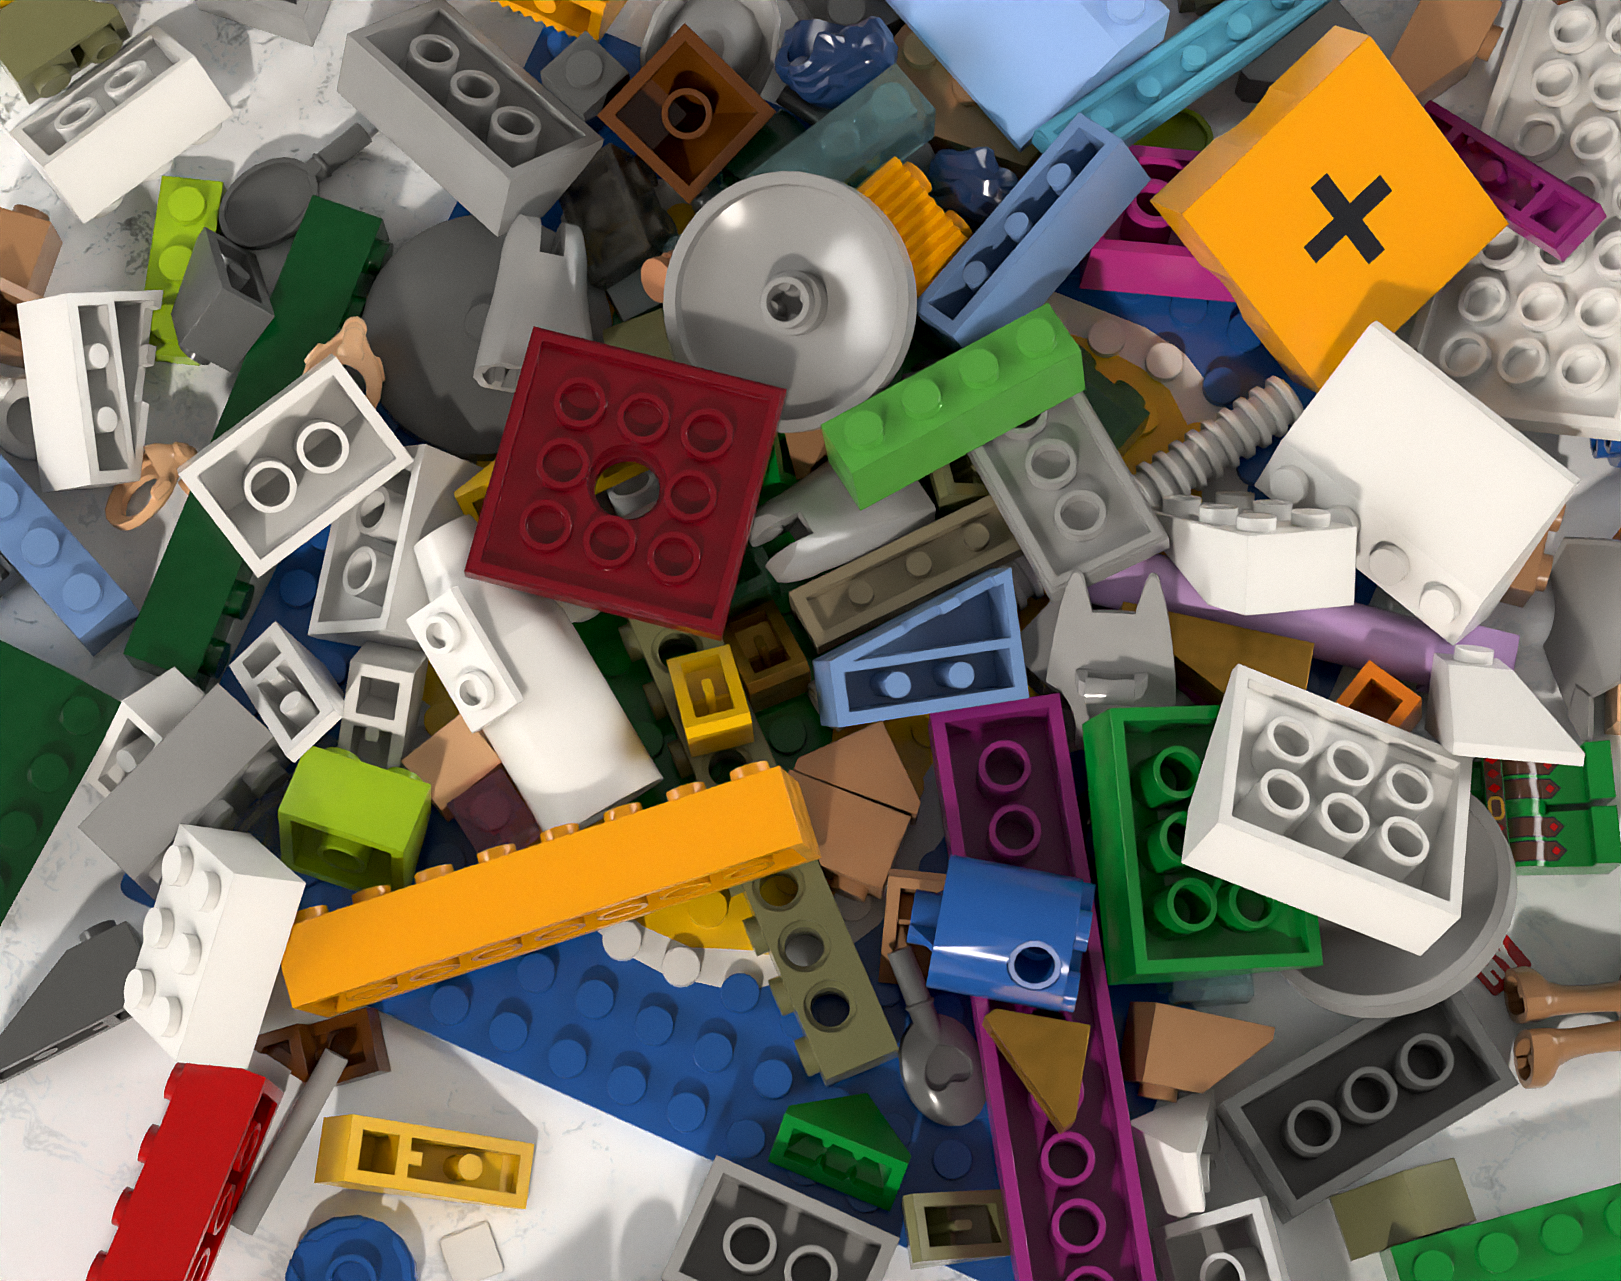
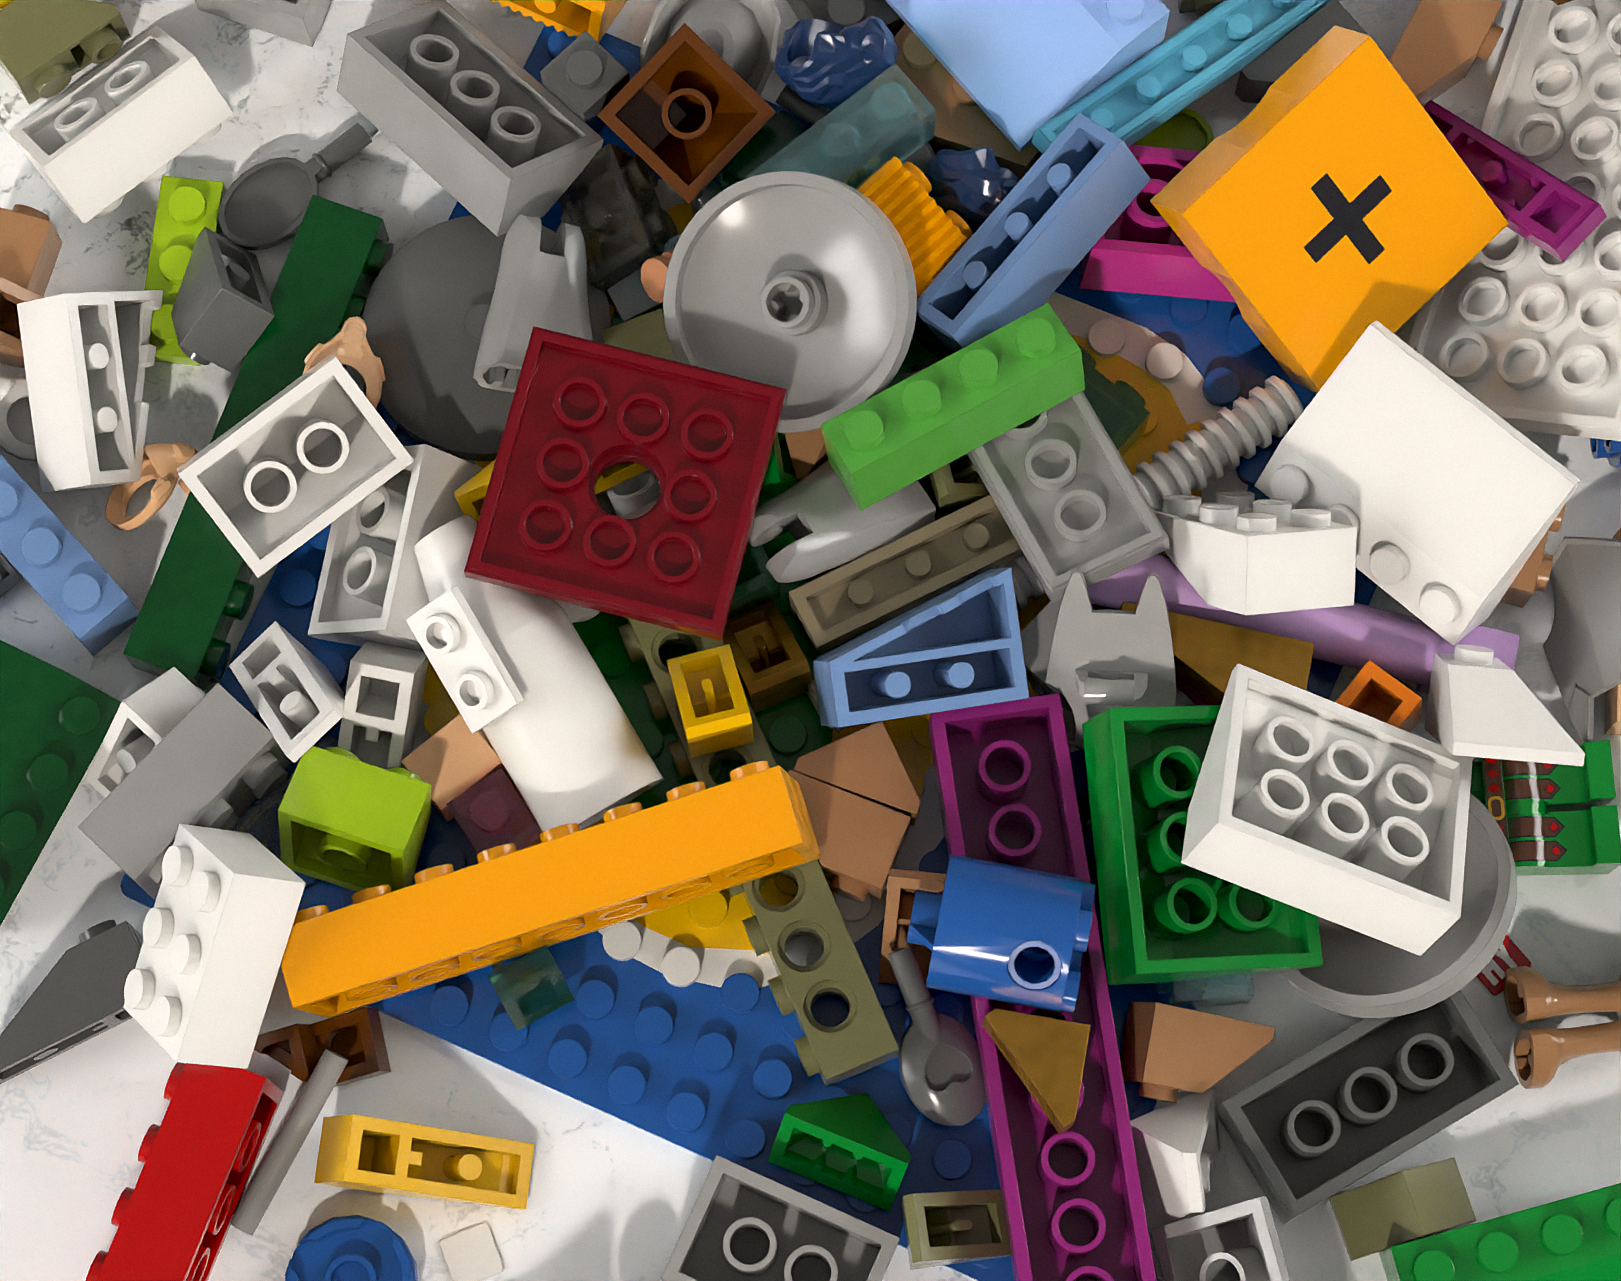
none -> tile [488,945,575,1031]

